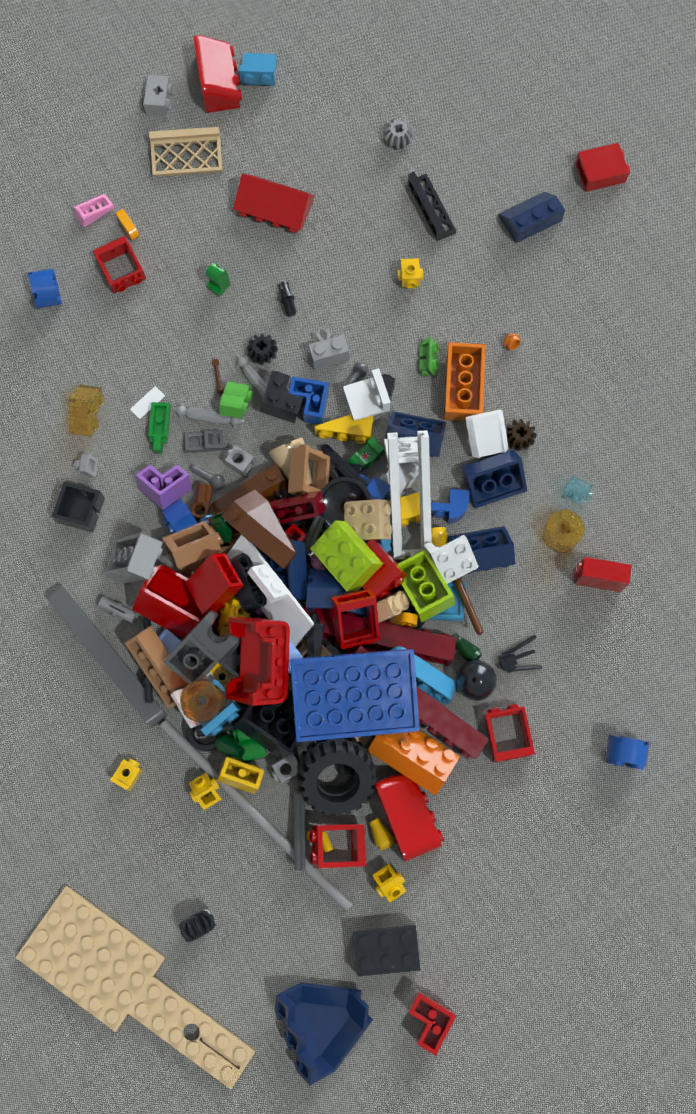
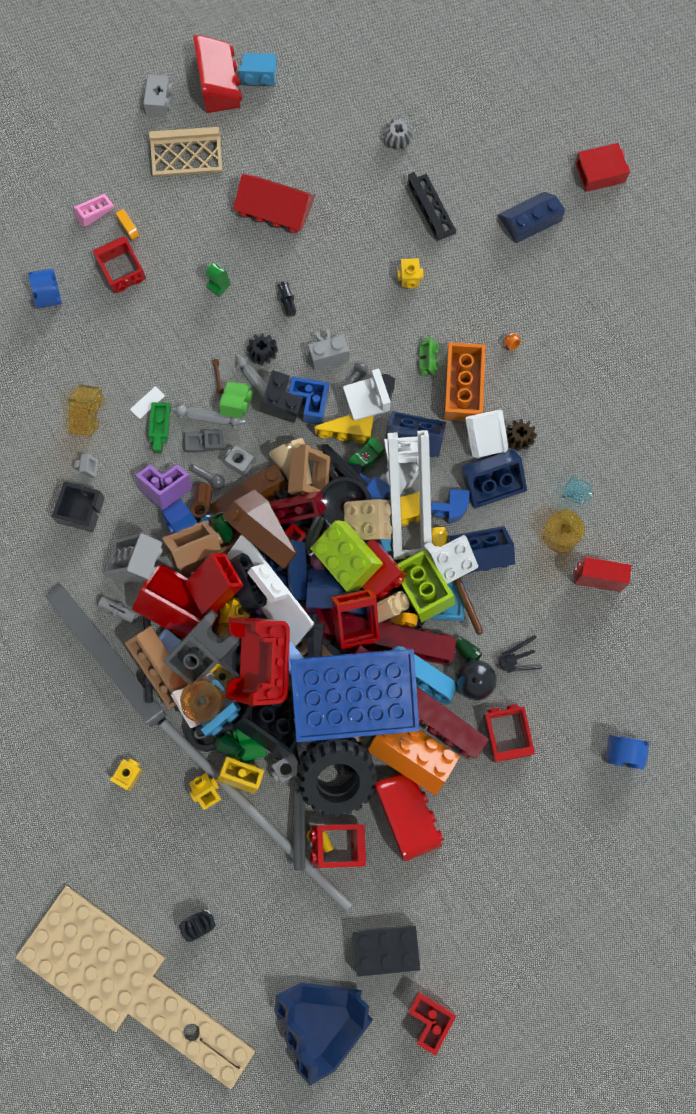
yellow cone [369,818,395,851] -> none
yellow brick [372,864,407,903] -> none

